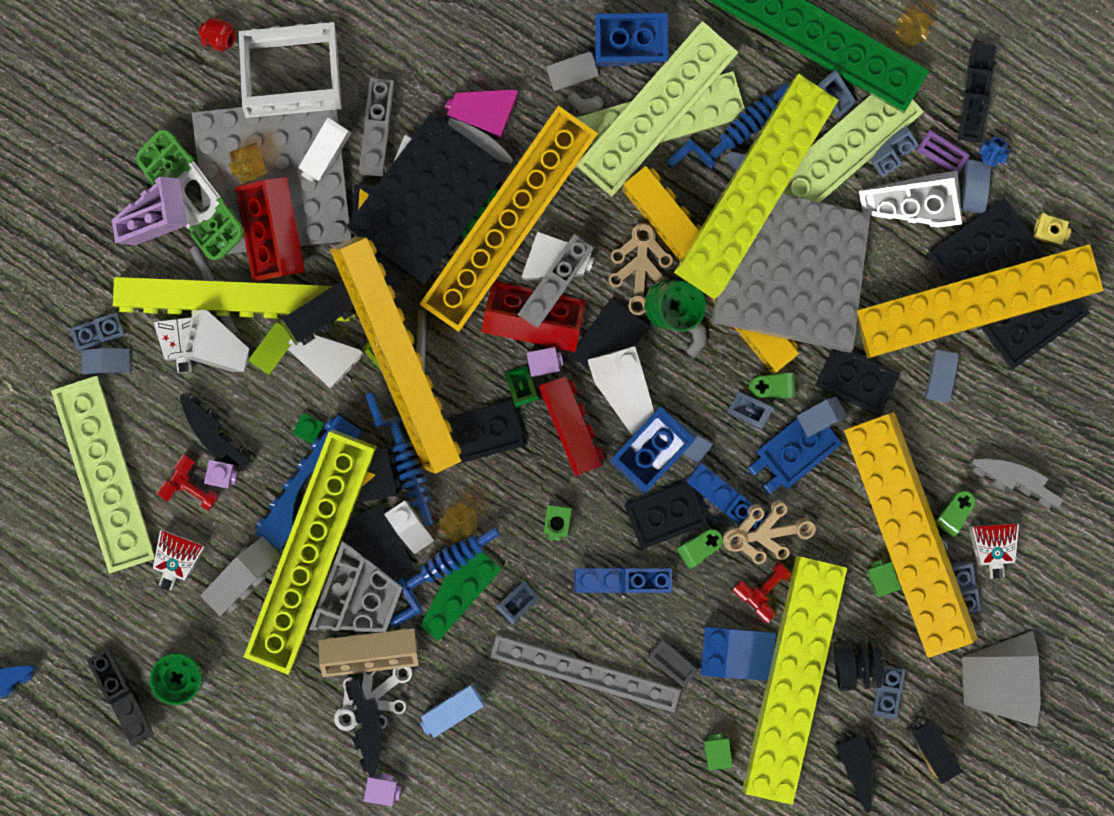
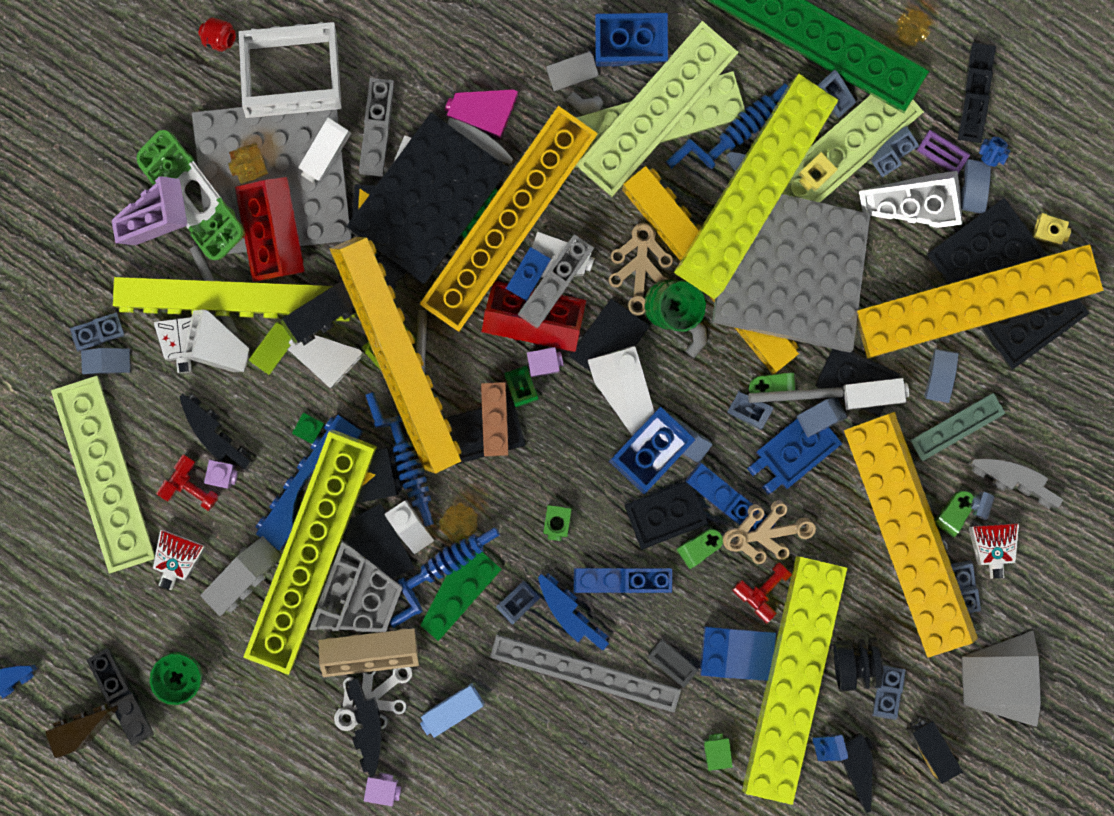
red slope [539,376,605,477] -> none
bright green brick [866,559,901,597] -> none
none -> dark brown slope [45,704,118,758]
none -> nougat brick [481,383,509,457]
none -> blue plate [506,247,551,301]
none -> blue slope [538,573,609,651]
none -> light grey bar [748,387,843,403]
none -> light yellow brick [799,152,838,191]
none -> blue plate [812,735,848,761]
none -> white brick [843,378,909,410]
none -> sand green plate [909,393,1006,461]
none -> sand blue slope [971,492,995,521]

